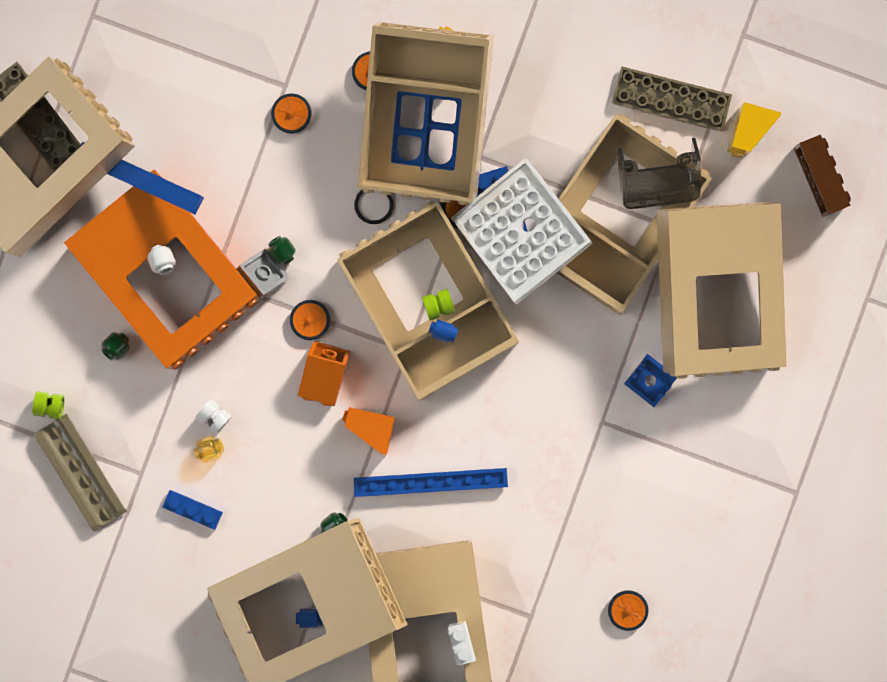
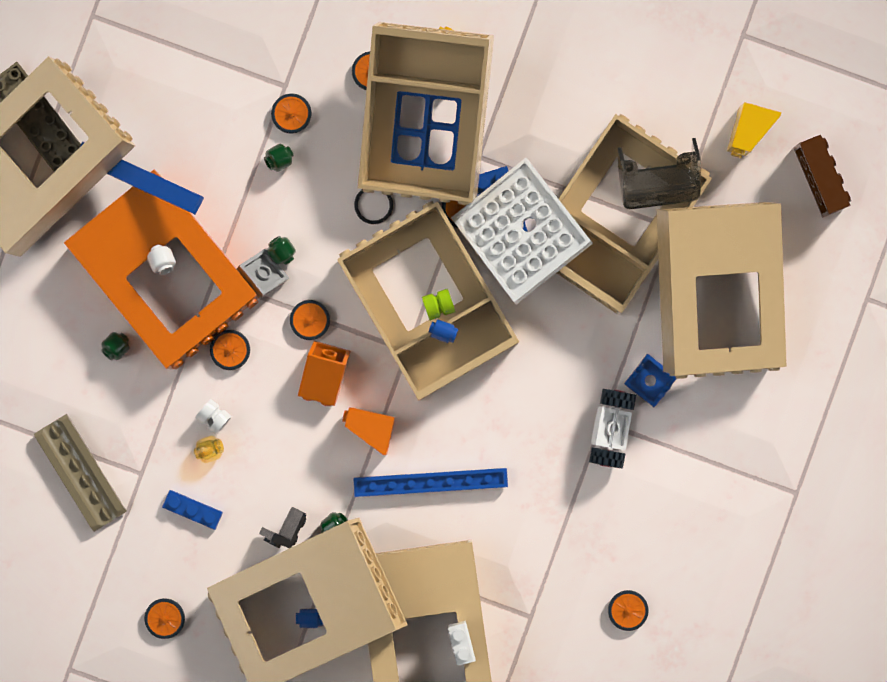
lime wheel [32,391,65,420] -> none
dark tan plate [612,66,732,132] -> none
none -> orange wheel [144,598,185,639]
none -> orange wheel [210,330,250,370]
none -> bracket [259,507,306,548]
none -> dark green head [264,144,294,172]
none -> plate [589,389,637,469]

